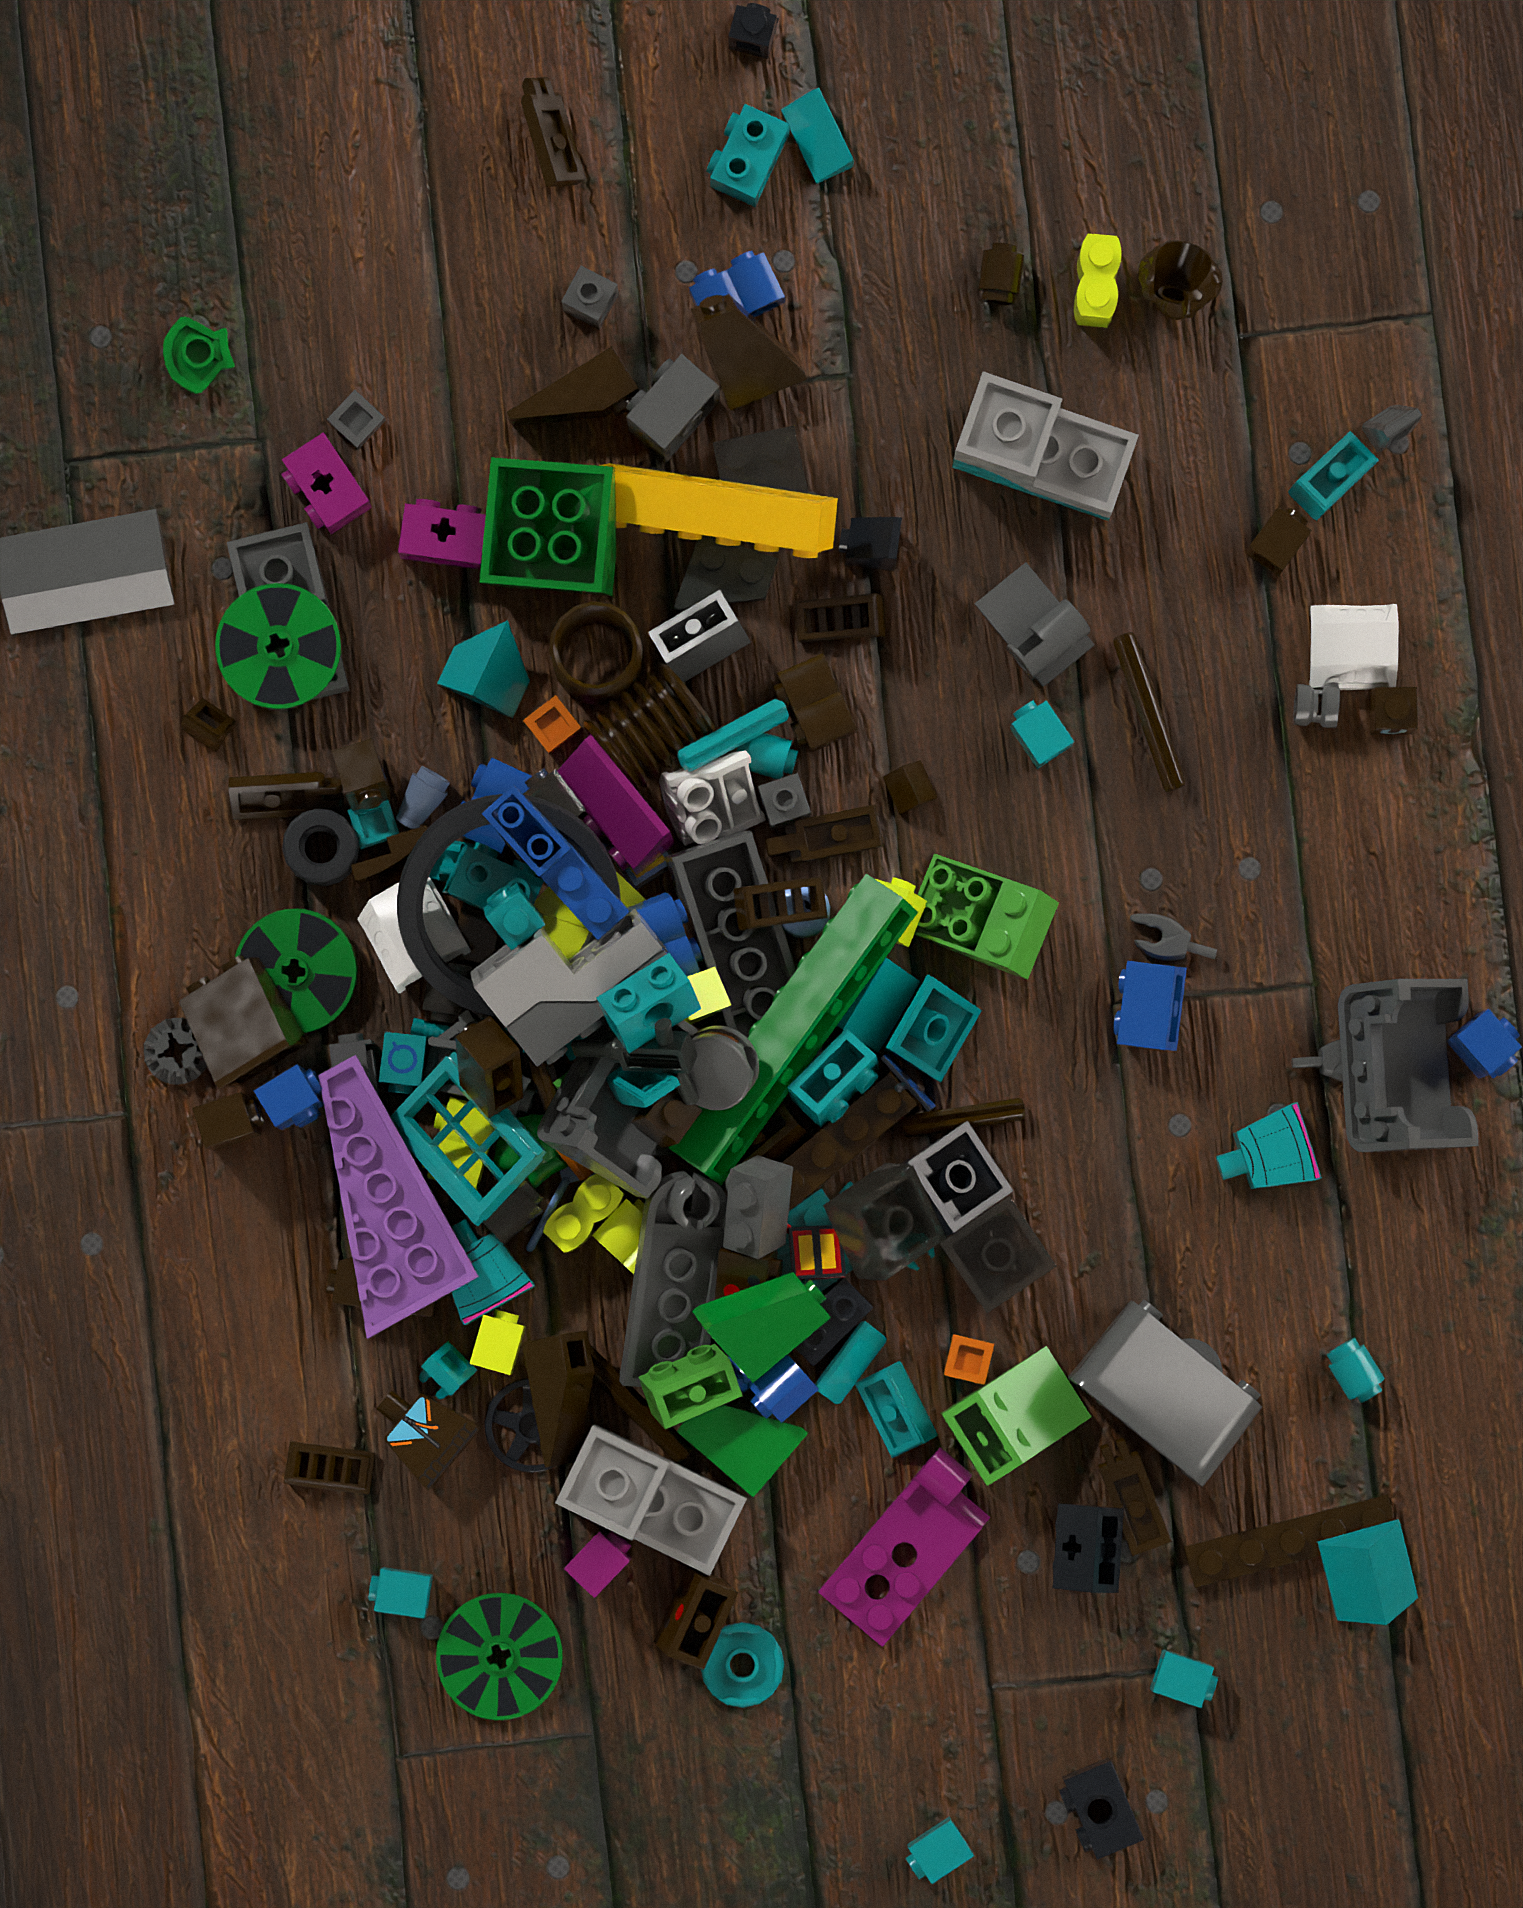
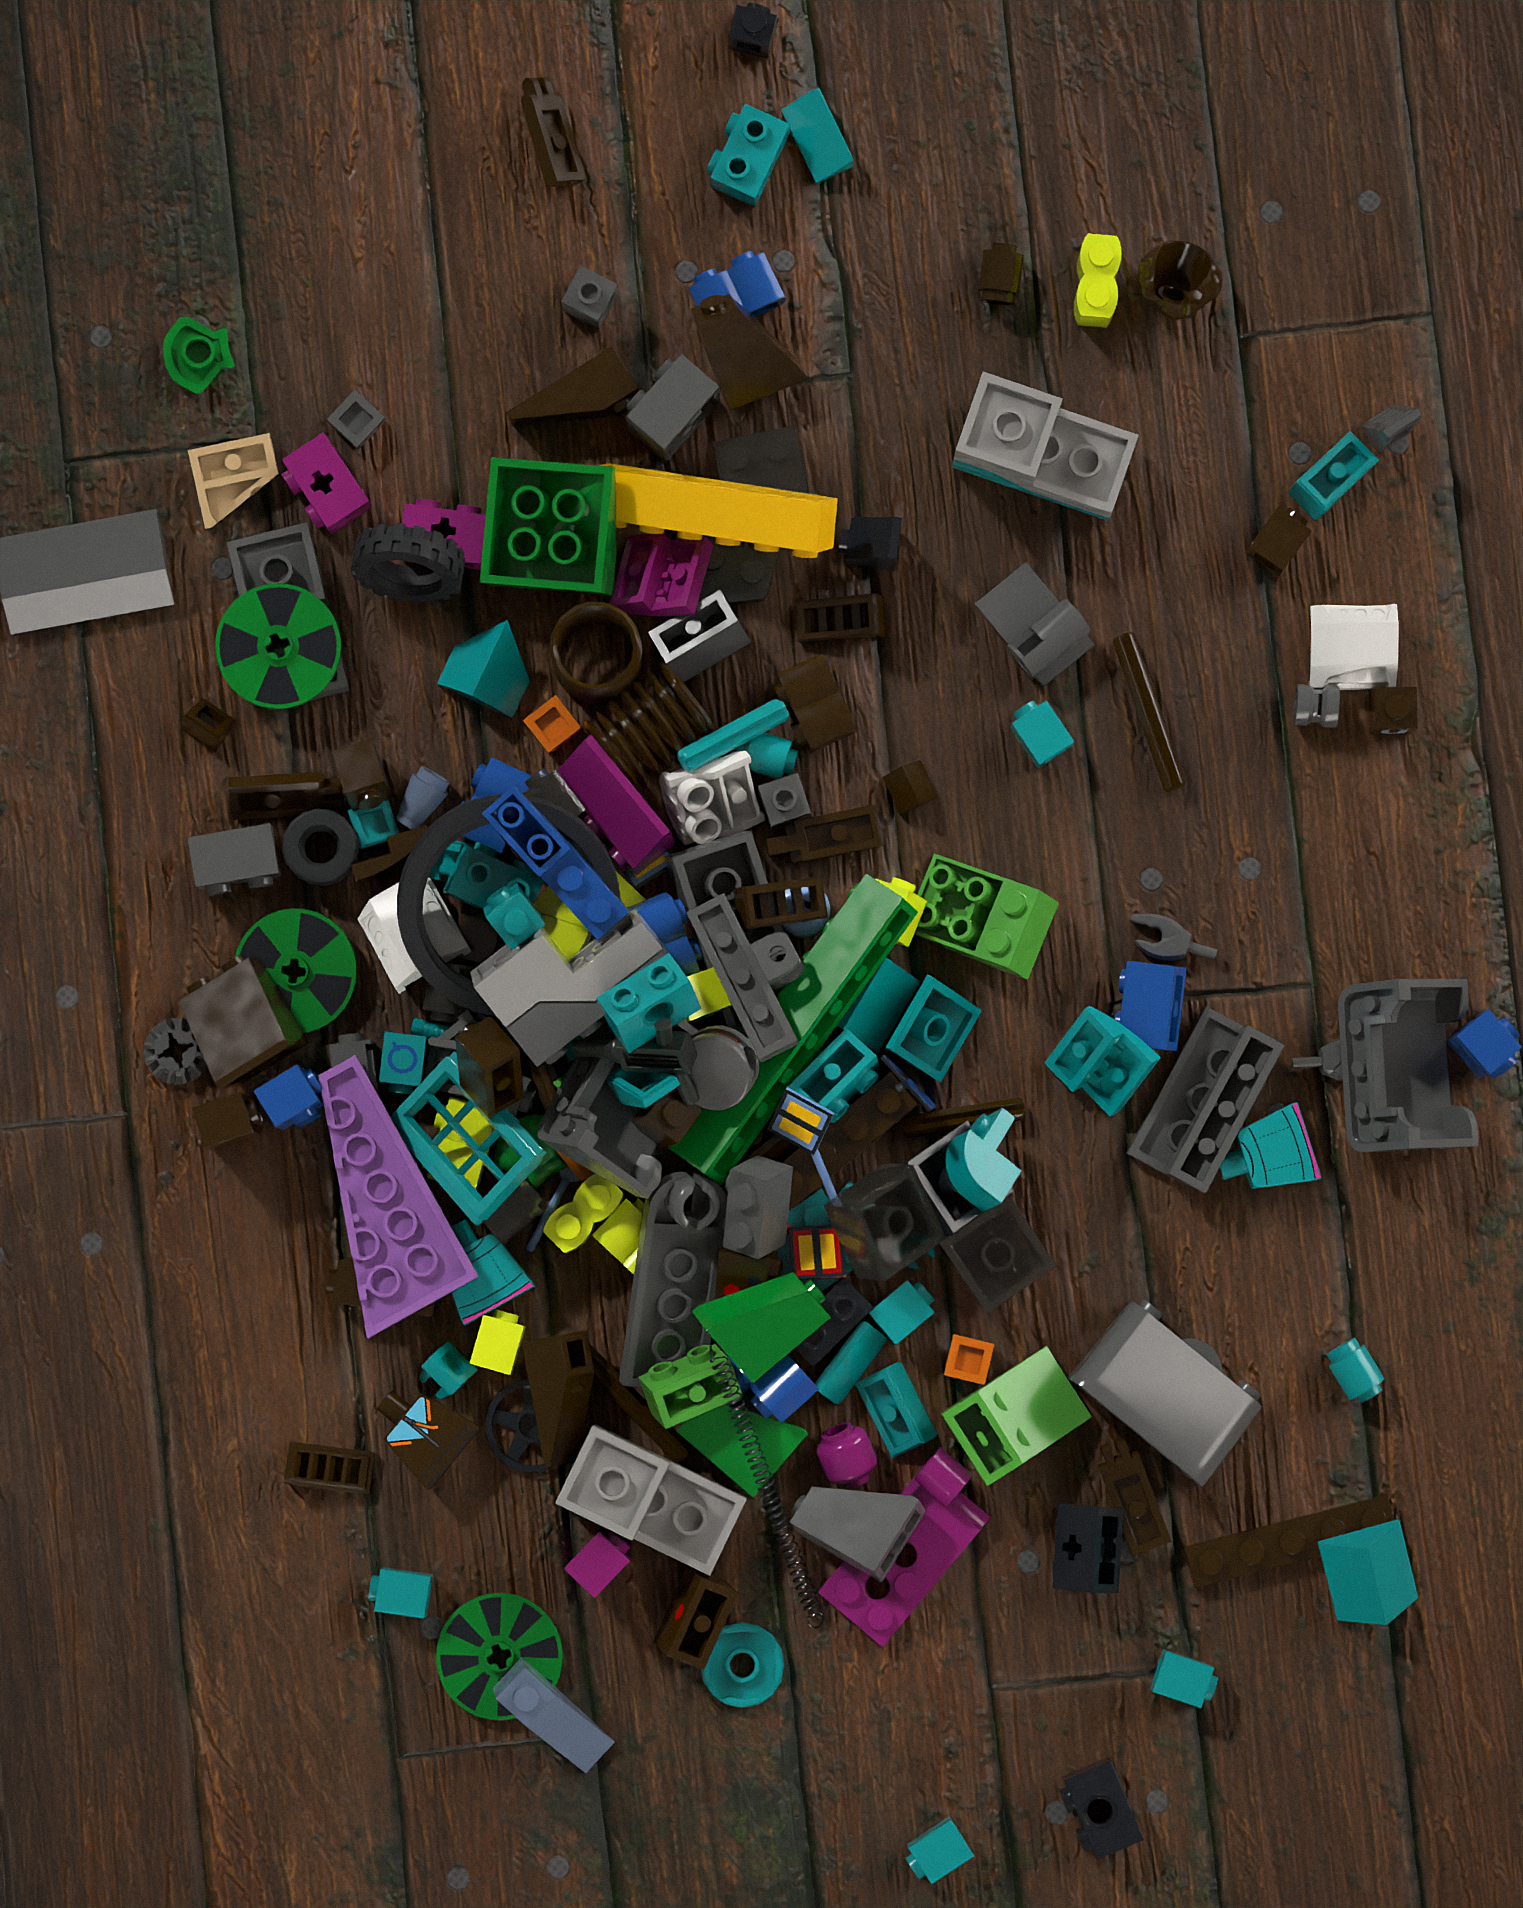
none -> dark grey brick [187,823,282,896]
none -> tan wing [188,433,279,529]
none -> black tyre [351,523,466,604]
none -> sand blue slope [493,1657,615,1773]
none -> magenta slope [609,533,713,616]
none -> dark grey plate [686,893,804,1063]
none -> black piece [709,1342,824,1629]
none -> piece [767,1087,846,1220]
none -> dark grey slope [790,1487,926,1582]
none -> magenta head [816,1422,878,1488]
none -> teal brick [868,1280,935,1345]
none -> brick [946,1108,1021,1212]
none -> teal slope [1045,1006,1161,1117]
none -> dark grey slope [1126,1006,1285,1193]

